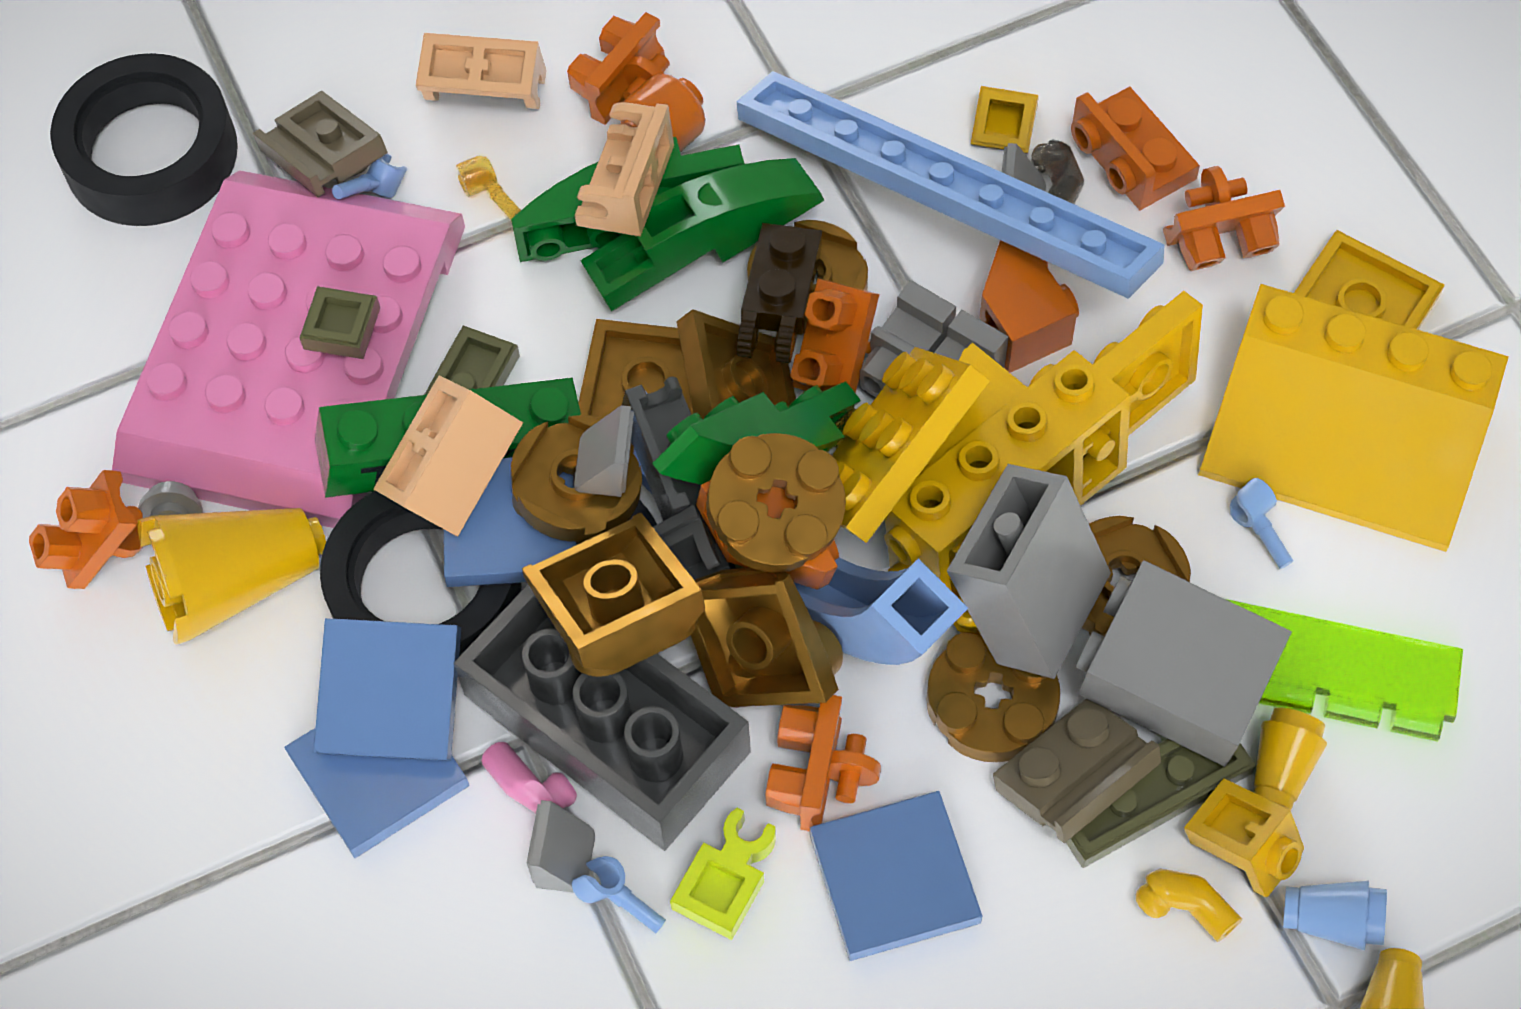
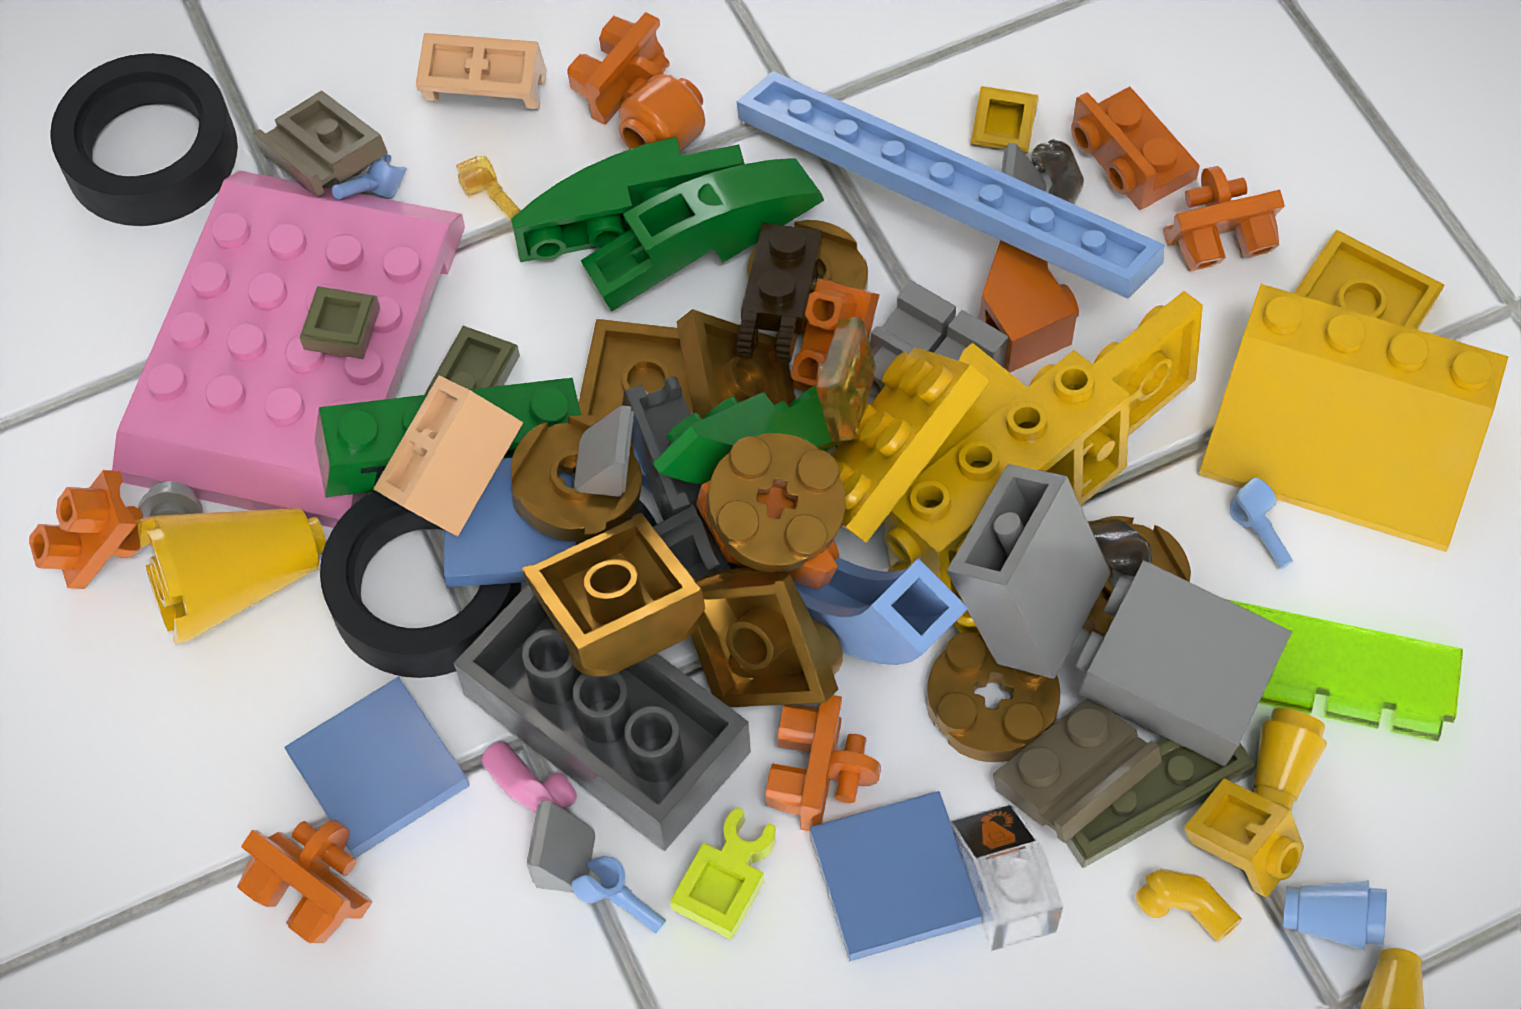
medium blue tile [313,618,461,761] -> none
light nougat hinge [575,102,674,237] -> none
none -> orange hips [237,819,373,943]
none -> clear yellow plate [816,317,877,442]
none -> clear slope [950,803,1064,951]
none -> clear smoke arm [1088,518,1153,576]

